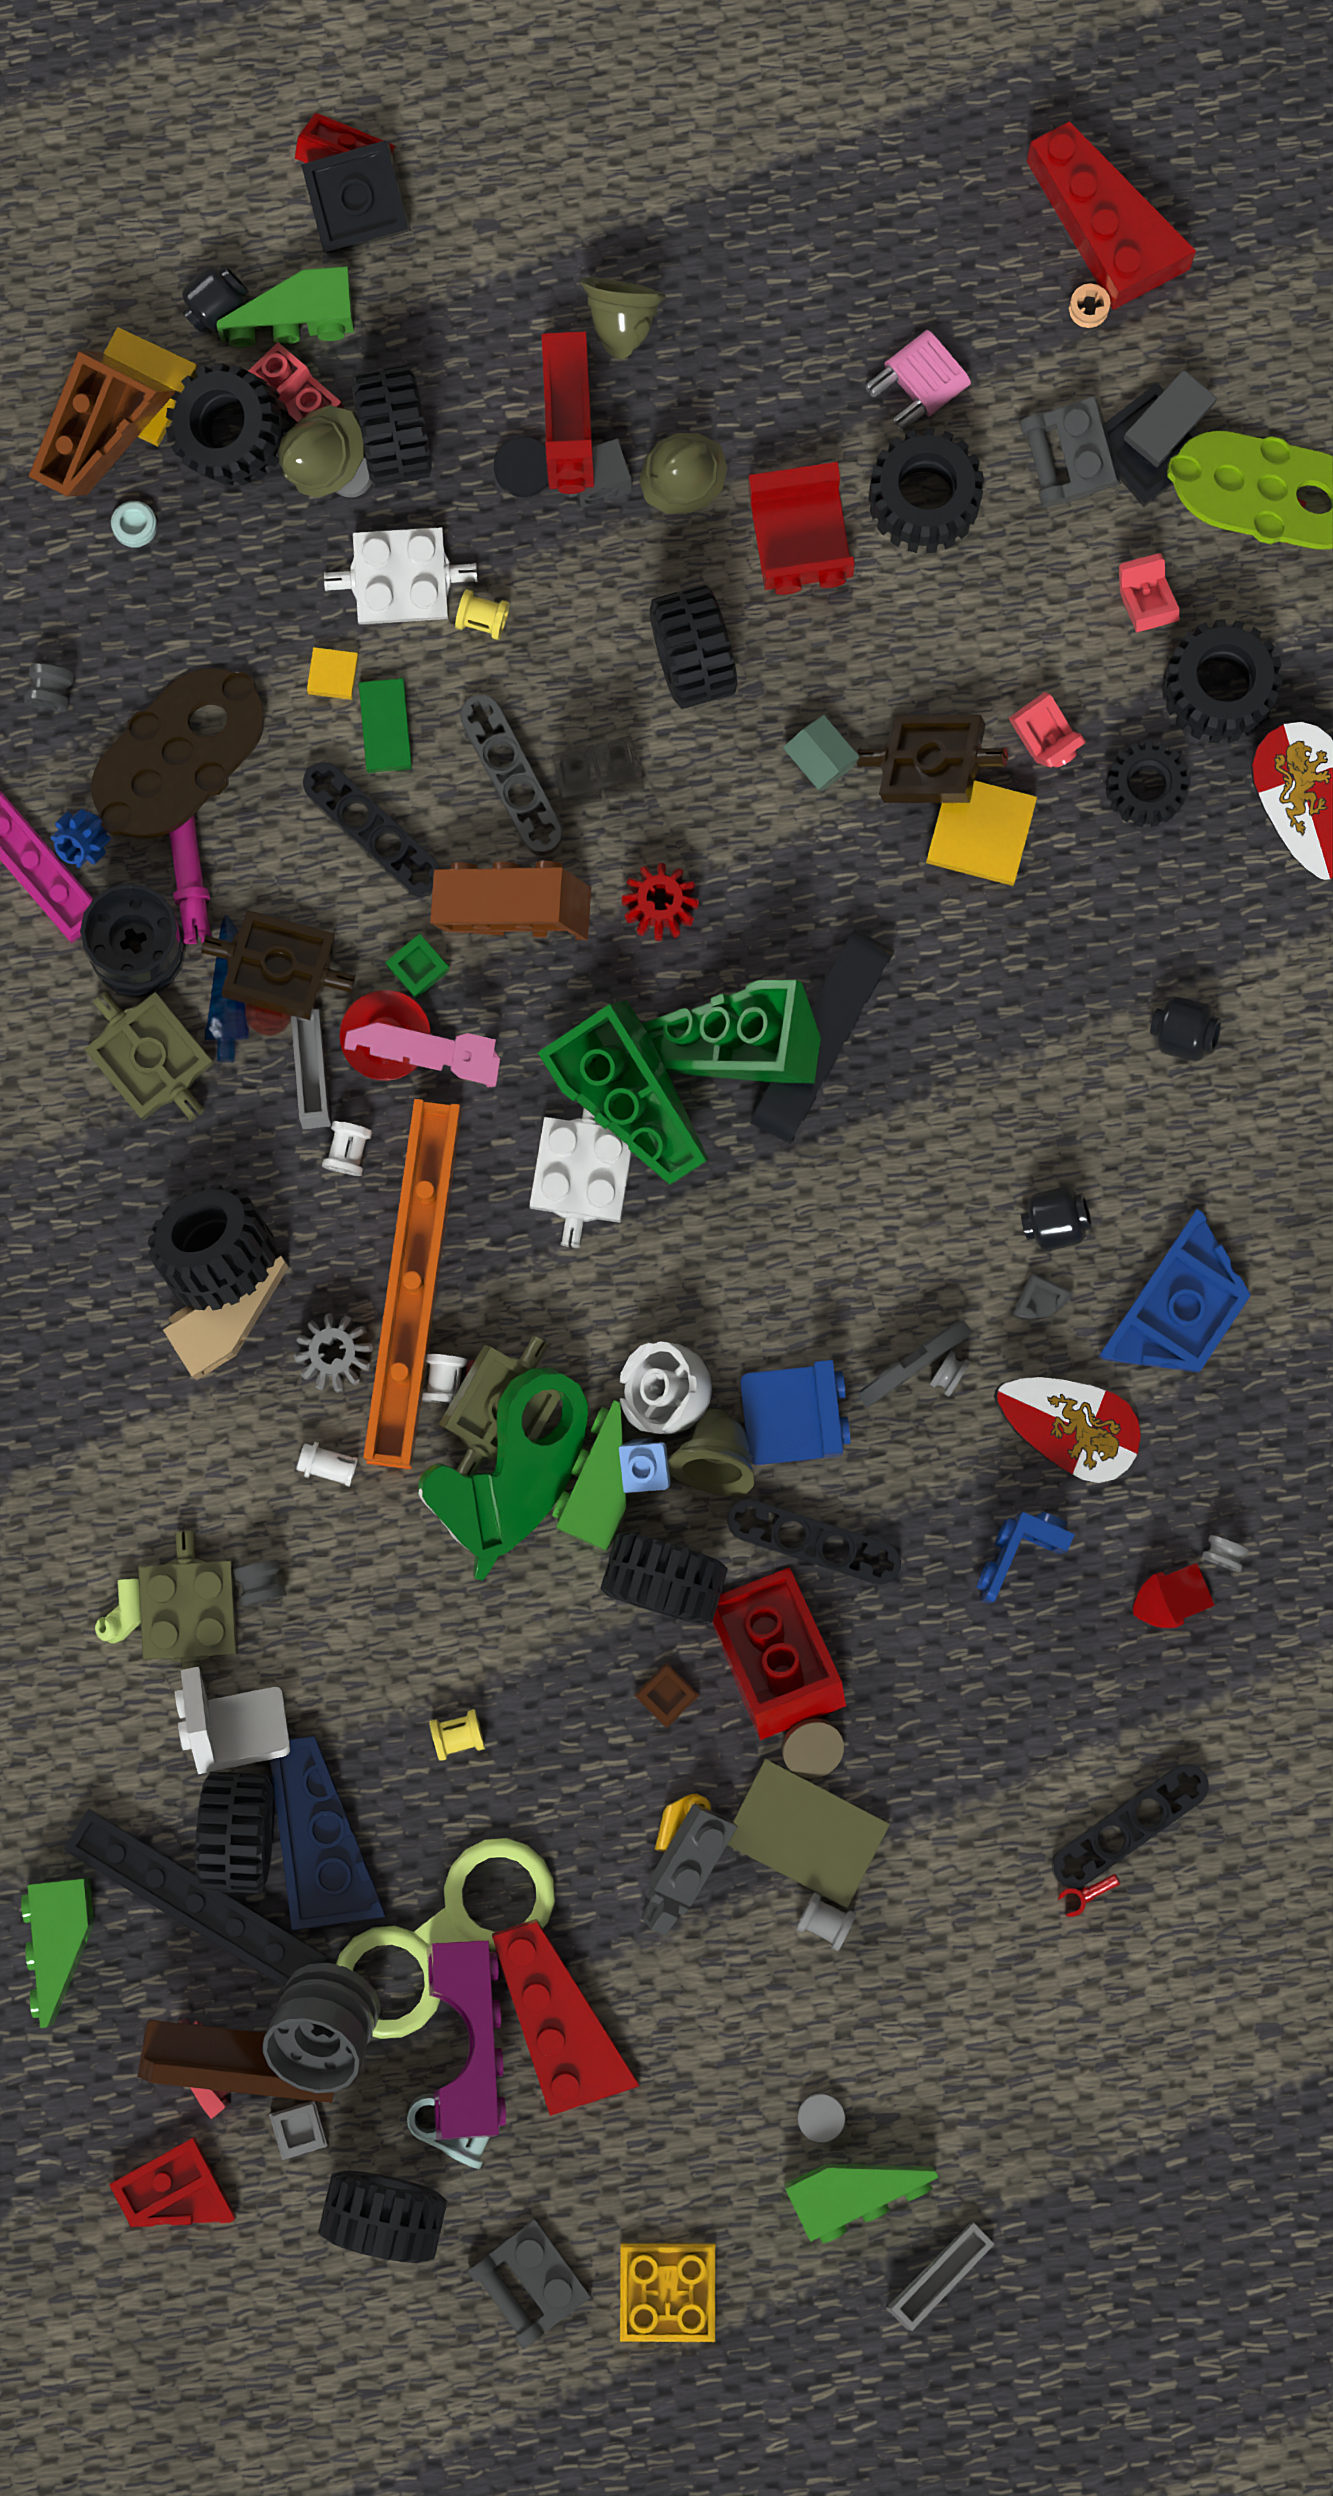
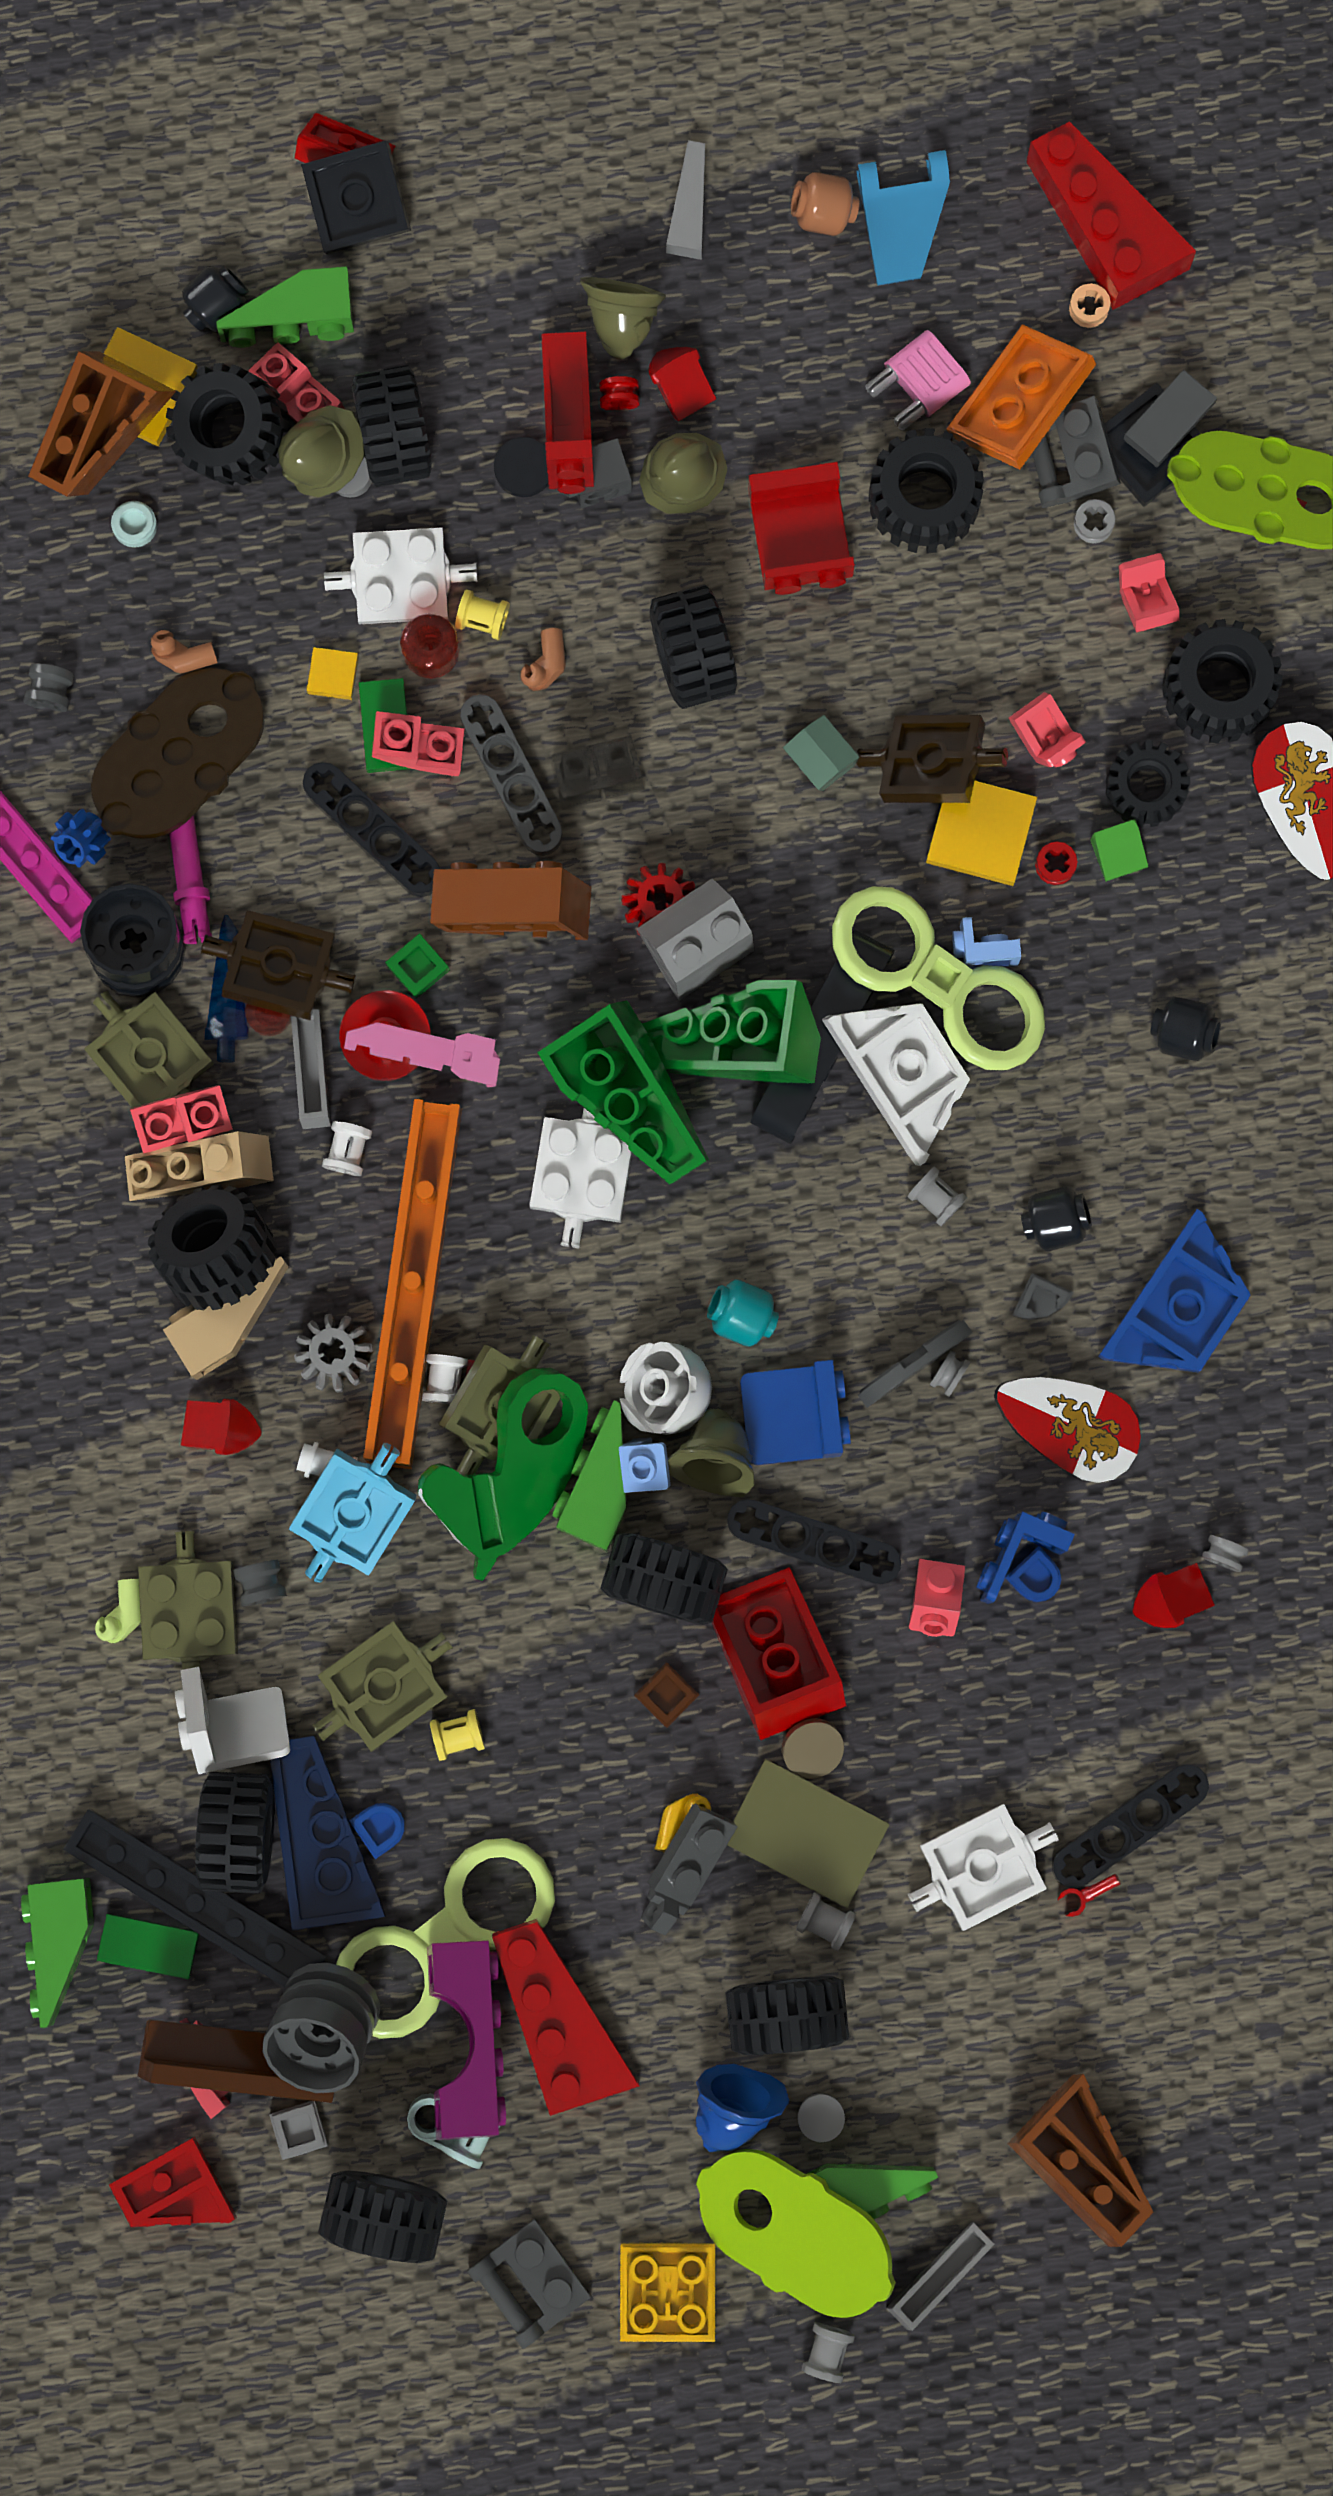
none -> green tile [97,1914,199,1979]
none -> tan slope [125,1131,274,1201]
none -> coral slope [130,1085,233,1154]
none -> nougat arm [151,630,218,673]
none -> red tile [181,1398,262,1455]
none -> medium azure plate [289,1443,417,1582]
none -> olive plate [312,1621,453,1752]
none -> blue tile [349,1803,405,1859]
none -> coral slope [372,711,464,776]
none -> clear red head [400,613,460,679]
none -> nougat arm [520,628,566,691]
none -> red bush [599,376,640,410]
none -> light grey slope [637,879,754,1001]
none -> red tile [648,347,716,421]
none -> light grey piece [666,140,705,260]
none -> blue piece [696,2064,789,2152]
none -> lime piece [696,2149,896,2318]
none -> teal head [707,1279,779,1347]
none -> black tyre [725,1976,850,2055]
none -> nougat head [791,172,859,236]
none -> light grey bush [801,2322,855,2383]
none -> white wing [822,1003,970,1166]
none -> yellowish green bar [832,886,1045,1070]
none -> dark azure flag [856,150,950,286]
none -> light grey bush [907,1166,968,1227]
none -> white plate [908,1804,1059,1931]
none -> coral bracket [909,1559,965,1637]
none -> orange tile [946,324,1096,470]
none -> light blue bracket [952,917,1021,969]
none -> blue tile [1005,1546,1061,1602]
none -> dark orange wedge [1007,2074,1153,2247]
none -> red bush [1035,841,1078,885]
none -> light grey bush [1074,499,1116,544]
none -> bright green slope [1090,819,1148,882]

